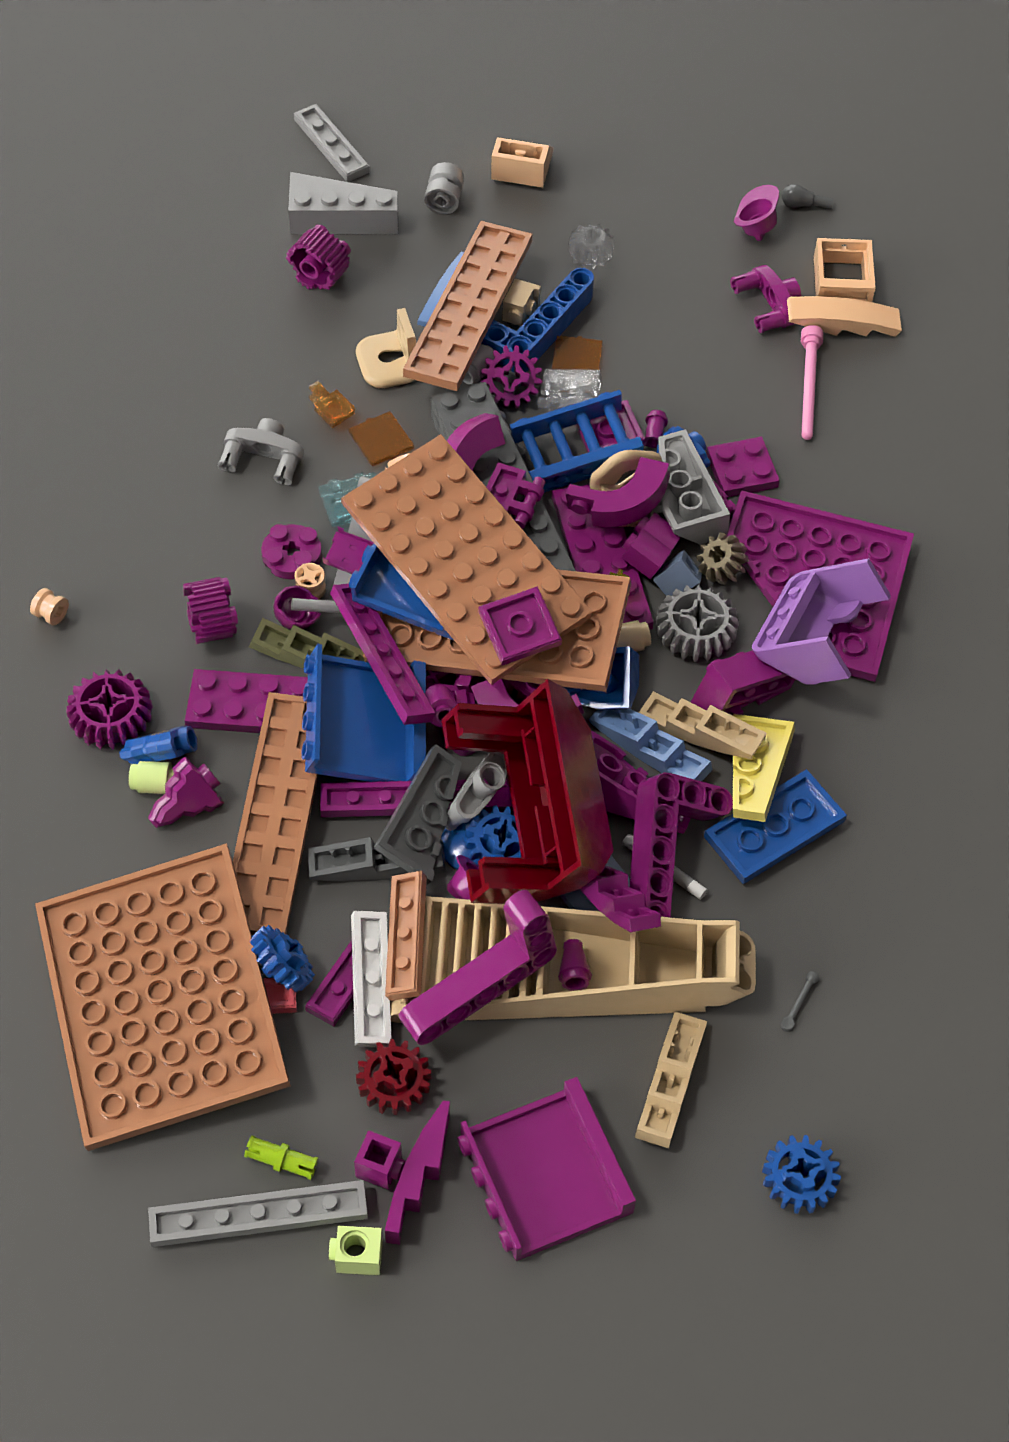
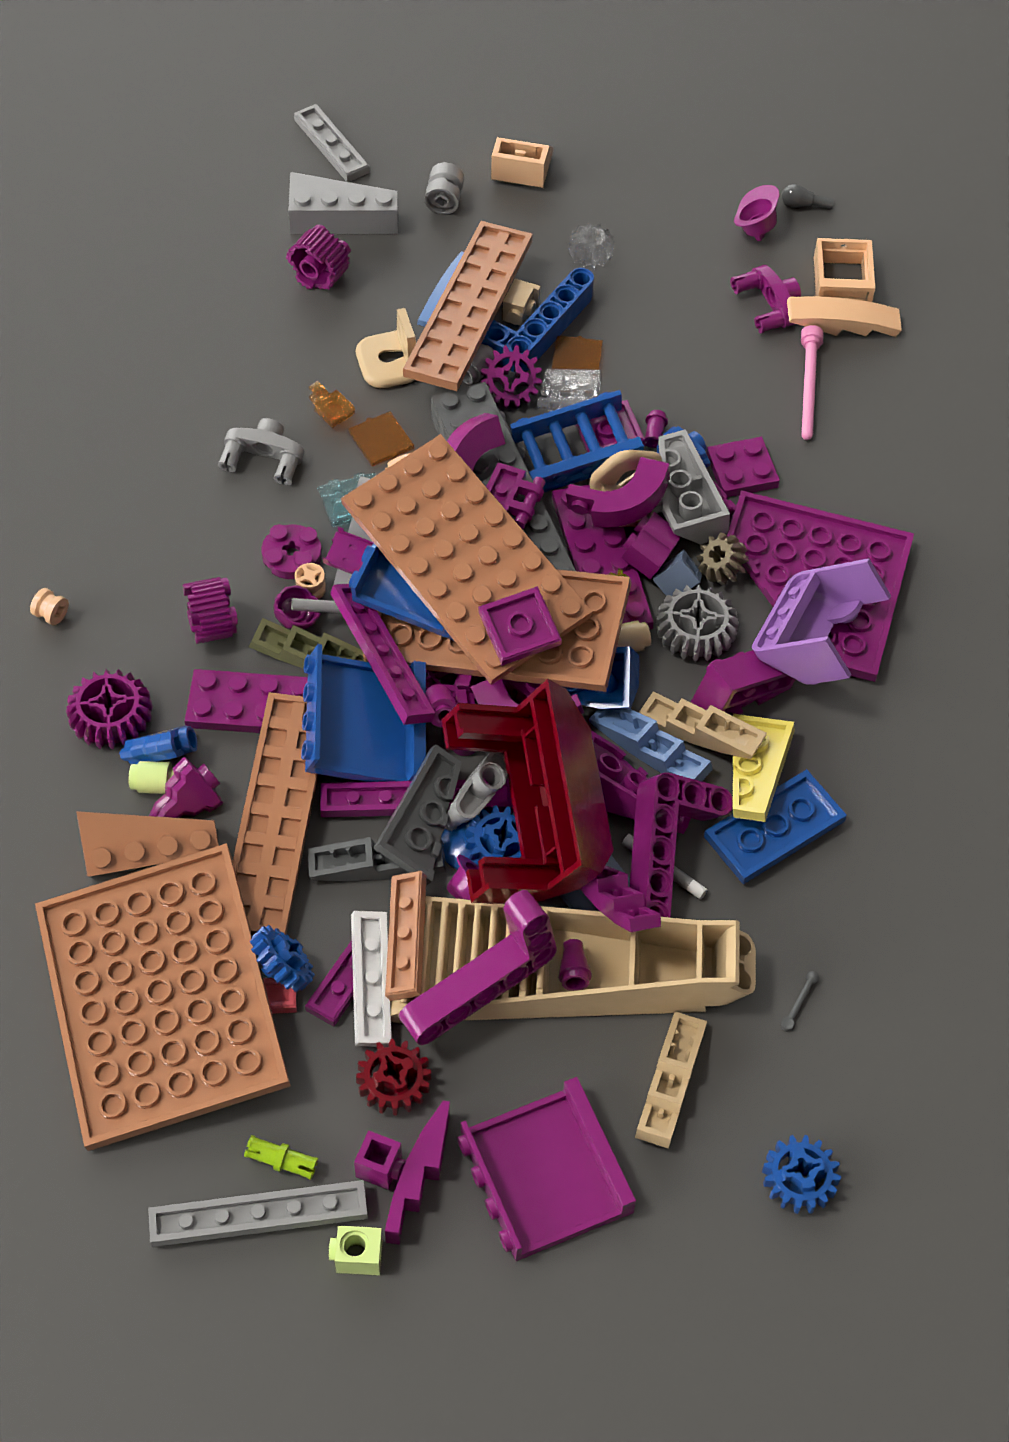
none -> nougat wedge [76,811,219,877]

